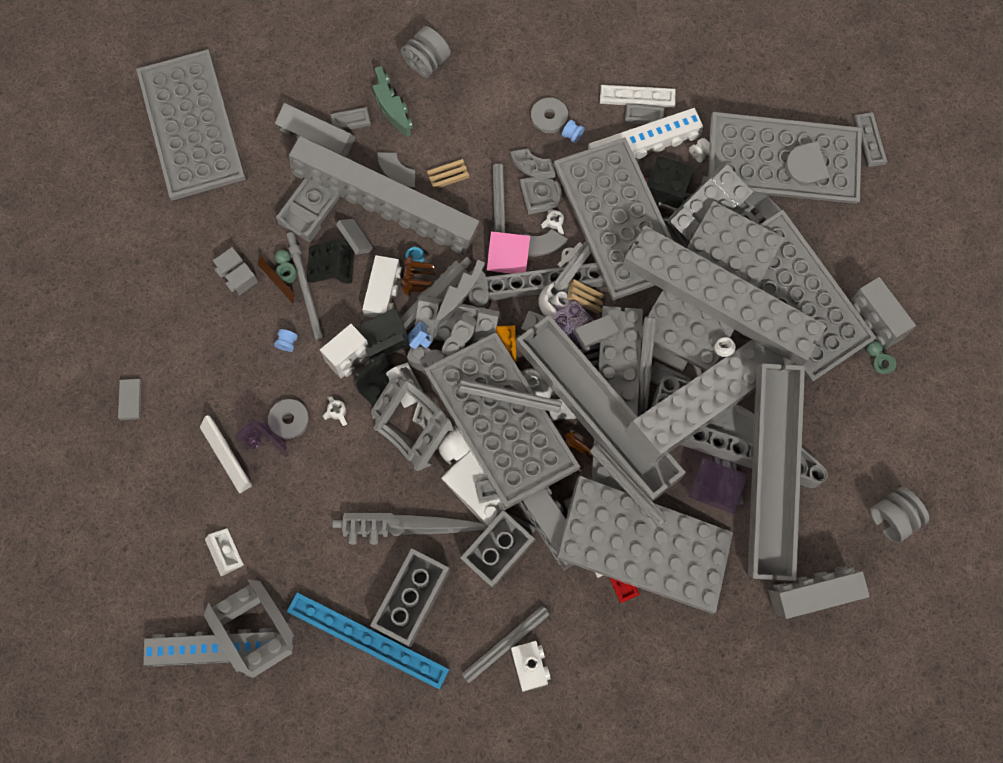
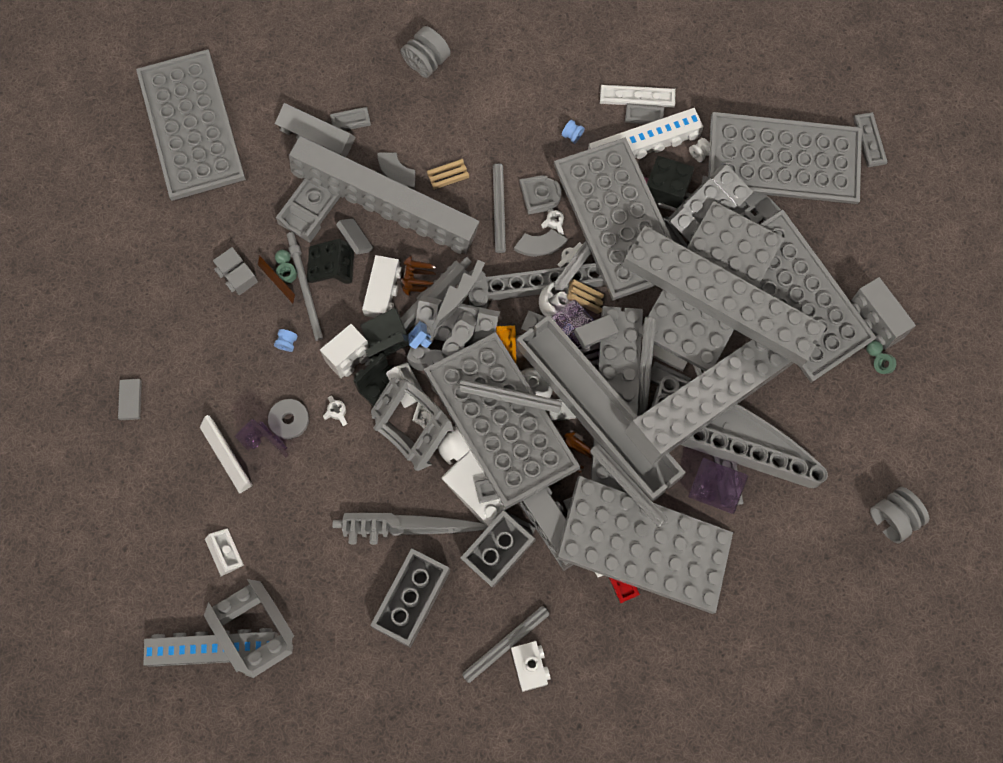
dark azure plate [287,593,449,690] -> none
sand green slope [372,66,413,137] -> none
medium azure plate [405,247,425,262] -> none
bright pink tile [487,231,530,274] -> none
light grey tile [510,148,555,178] -> none
light grey tile [531,98,568,133] -> none
white plate [714,337,736,357] -> none
light grey piece [748,363,805,581] -> none
light grey brick [768,566,870,619] -> none
light grey tile [785,141,830,185] -> none

